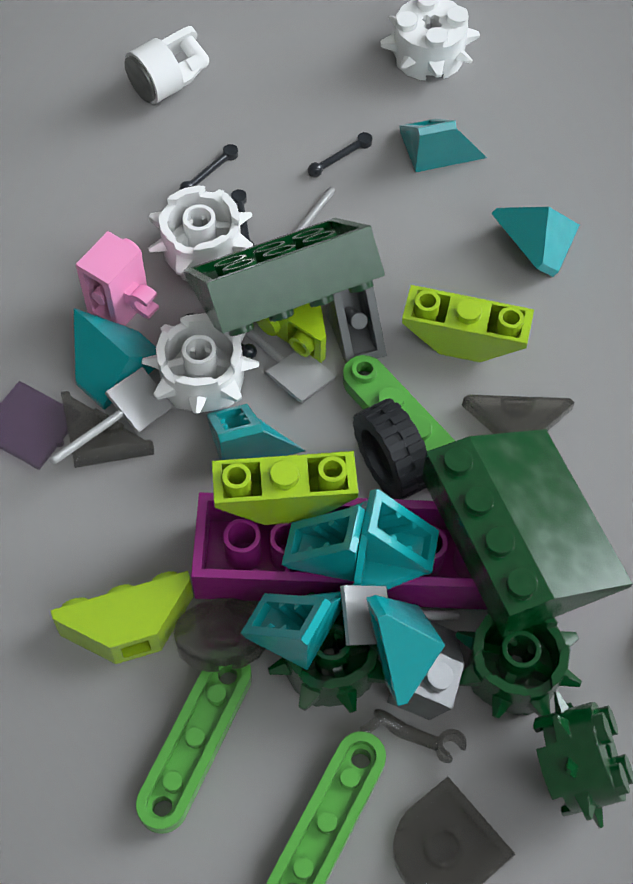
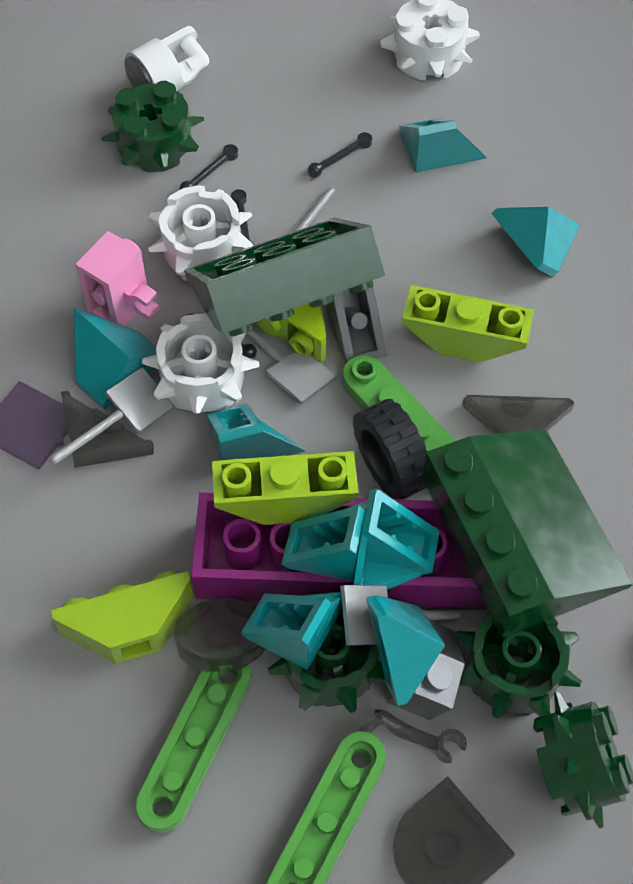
none -> dark green brick [101,80,204,172]

